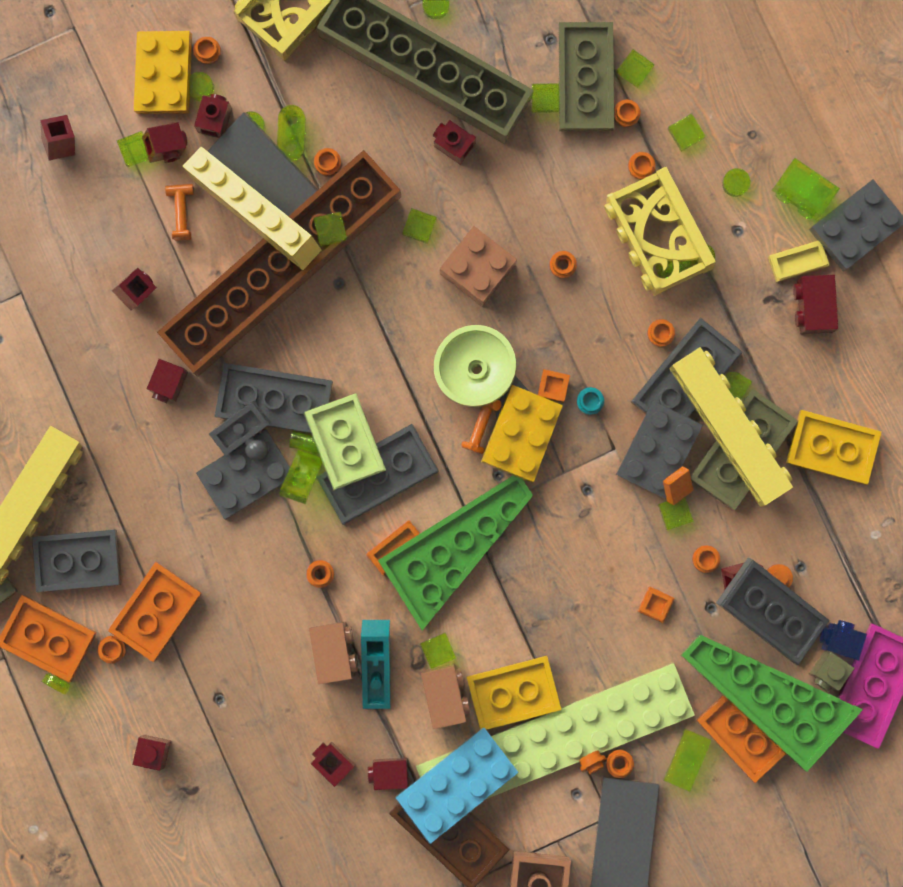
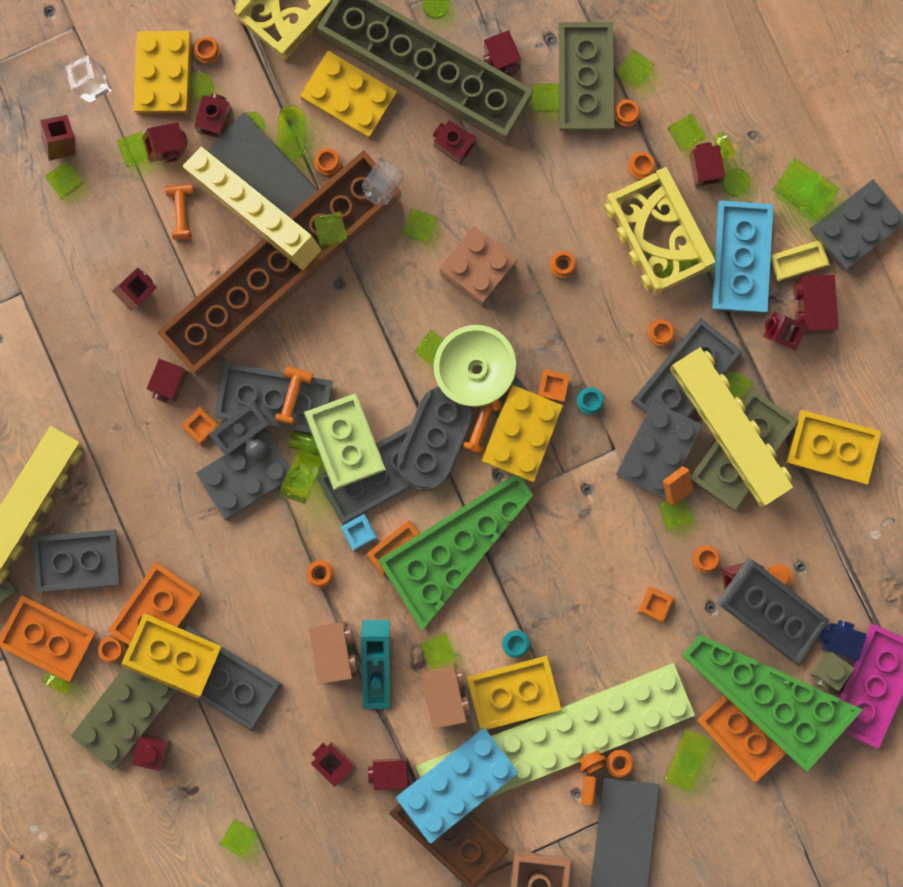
none -> clear neon green tile [45,161,84,199]
none -> clear brick [65,55,112,102]
none -> olive plate [71,668,178,771]
none -> yellow plate [121,613,221,699]
none -> orange tile [181,407,219,446]
none -> dark grey tile [185,625,282,731]
none -> clear neon green tile [220,819,258,858]
none -> orange piece [275,366,313,426]
none -> yellow plate [300,51,397,139]
none -> medium azure tile [340,514,378,551]
none -> clear brick [362,158,404,205]
none -> dark grey tile [397,387,473,491]
none -> clear neon green tile [414,330,443,367]
none -> dark red brick [483,30,522,76]
none -> teal plate [502,630,530,658]
none -> orange tile [580,774,597,806]
none -> dark red brick [689,143,726,187]
none -> medium azure plate [711,201,774,314]
none -> clear neon green tile [713,131,735,160]
none -> dark red brick [763,312,807,350]

